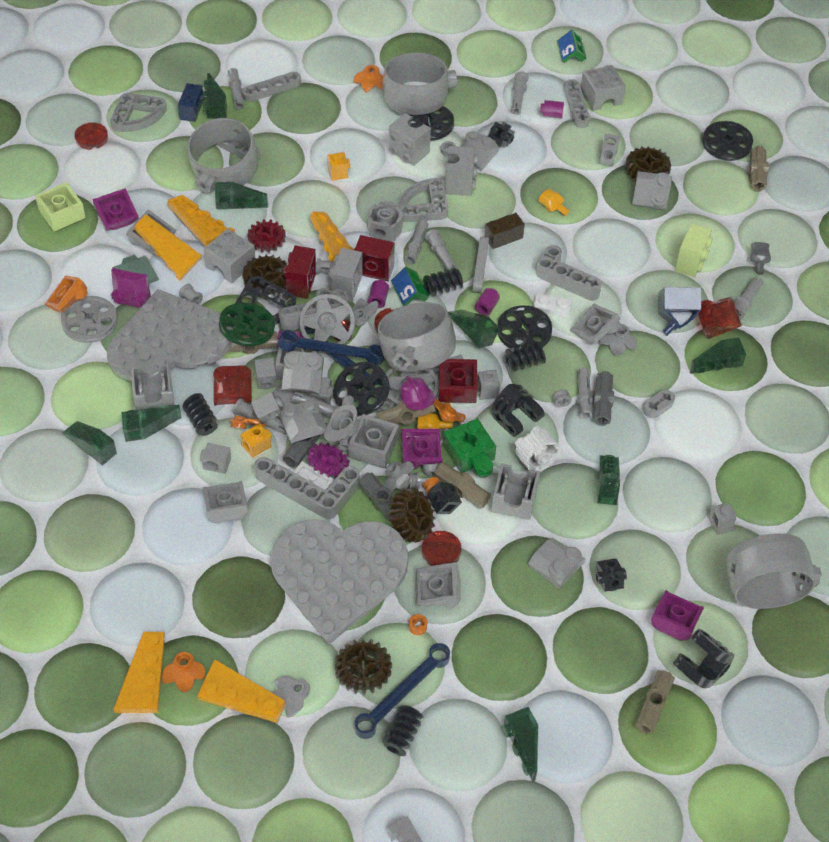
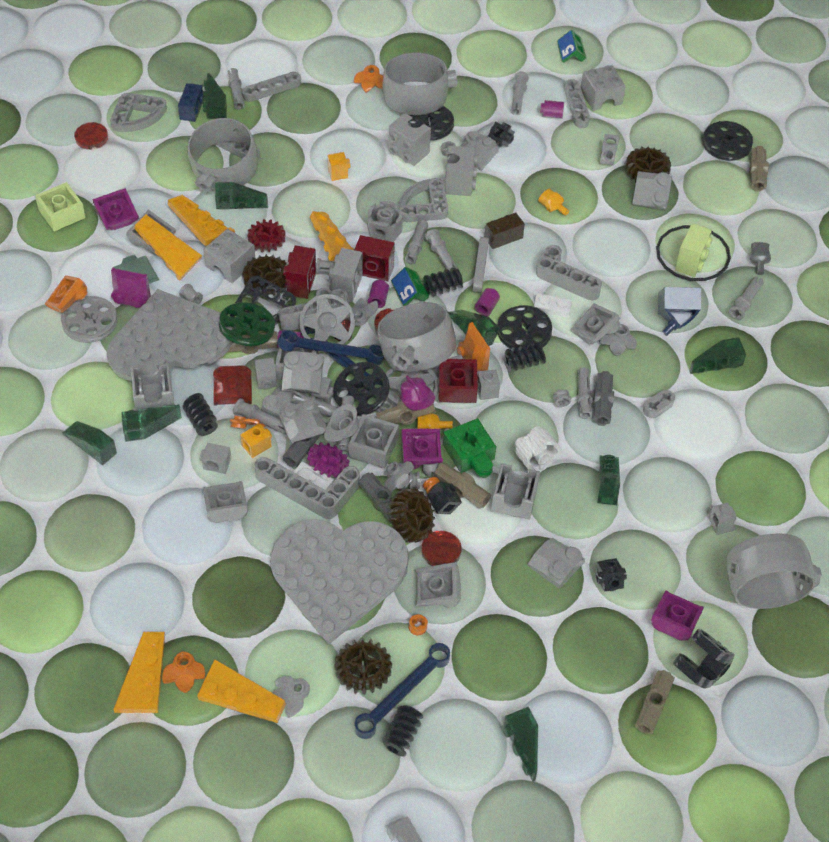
light grey brick [251,392,284,423] -> none
orange plate [433,398,466,423] -> none
black piece [492,384,545,437] -> none
clear red slope [698,296,742,339] -> none
none -> orange slope [457,322,490,372]
none -> black piece [656,225,731,281]

